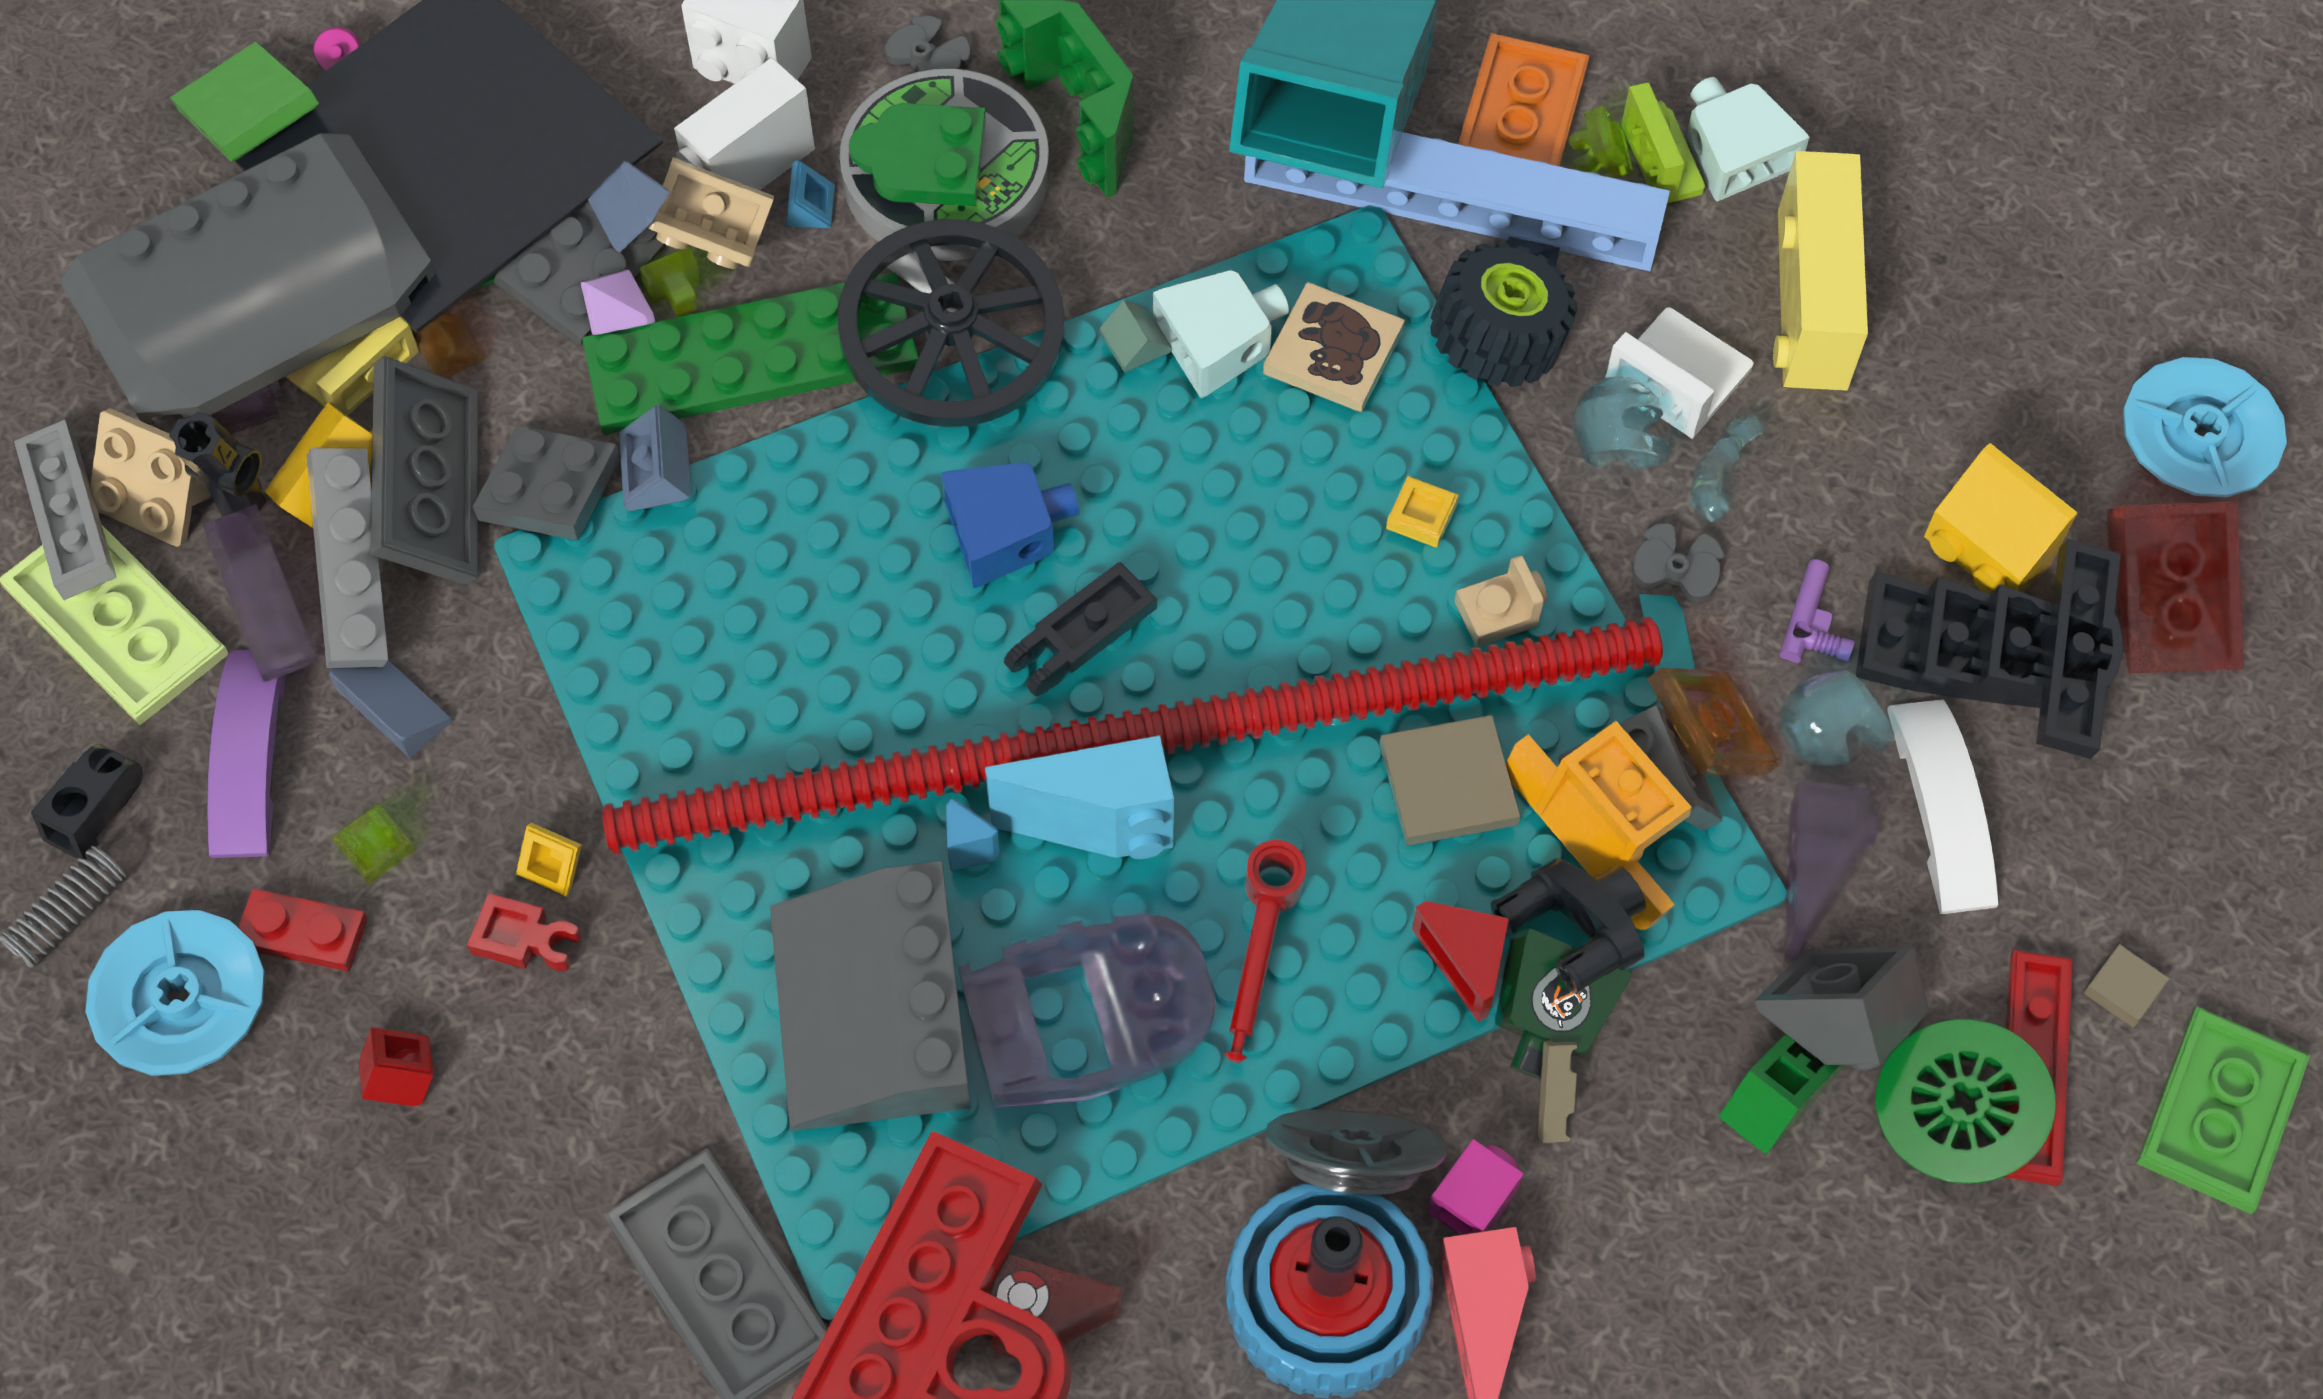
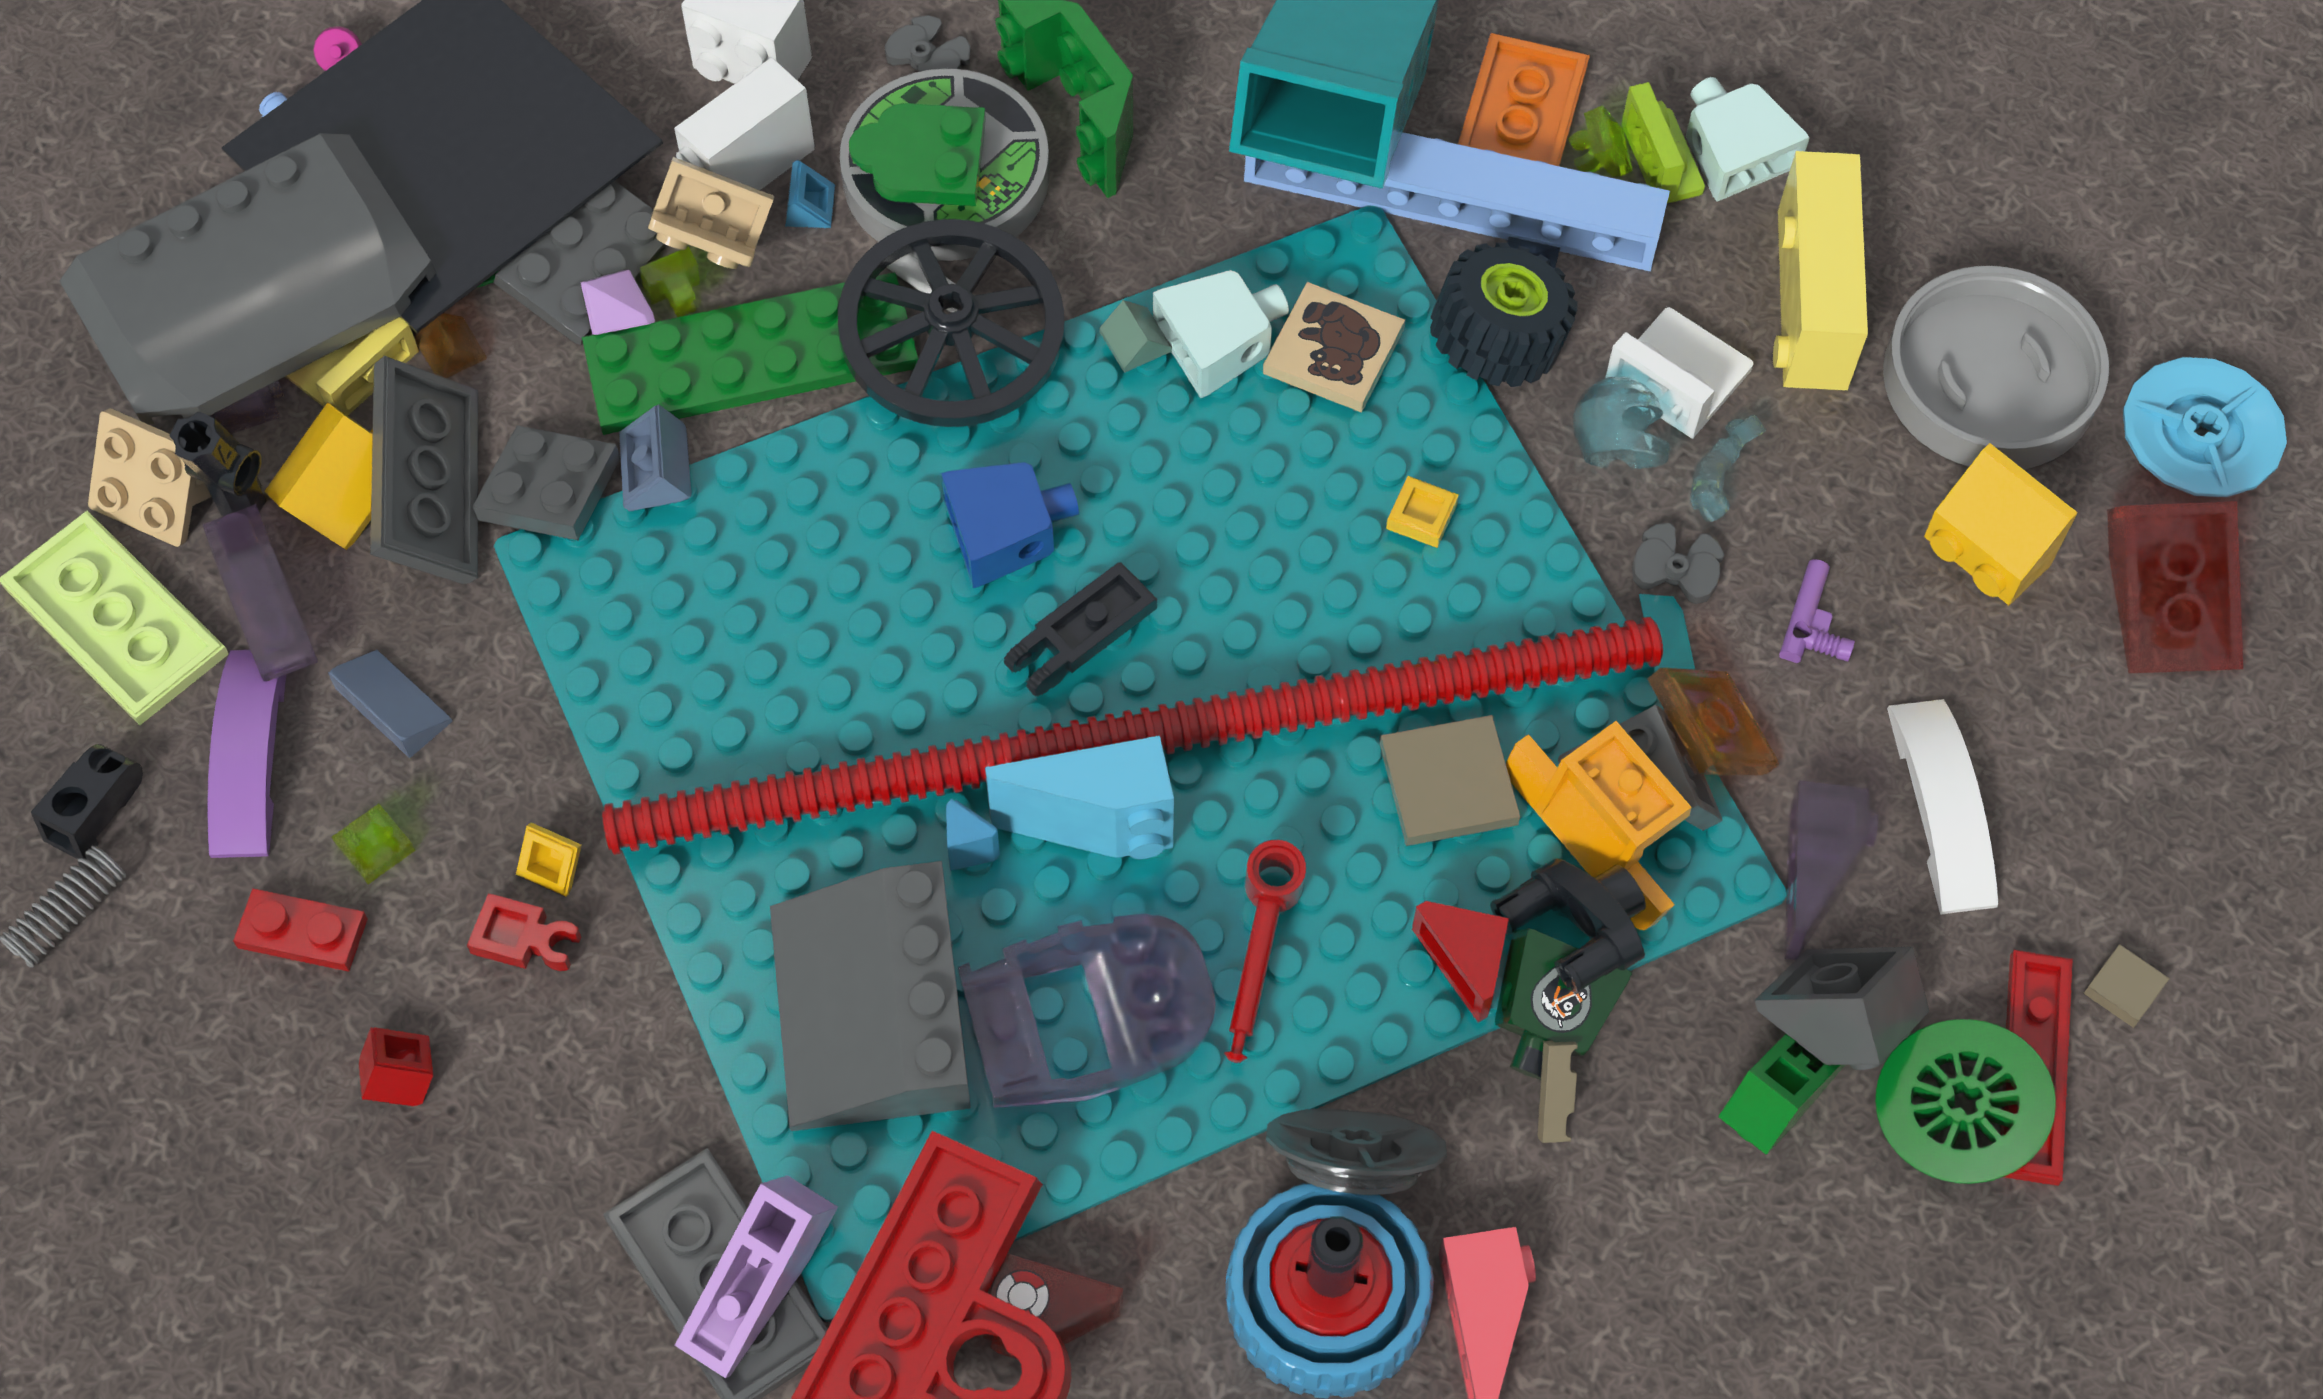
light grey plate [14,419,117,600] -> none
medium azure piece [85,910,265,1076] -> none
bright green tile [170,41,319,162] -> none
light grey plate [307,448,388,668] -> none
sand blue slope [588,161,670,253] -> none
dark pink brick [1428,1139,1524,1235] -> none
tan bracket [1454,555,1547,647] -> none
clear light blue helmet [1780,669,1895,768] -> none
black slope [1855,539,2123,759] -> none
bright green tile [2136,1006,2311,1214] -> none
none -> lavender slope [675,1175,838,1378]
none -> light grey piece [1883,266,2109,469]

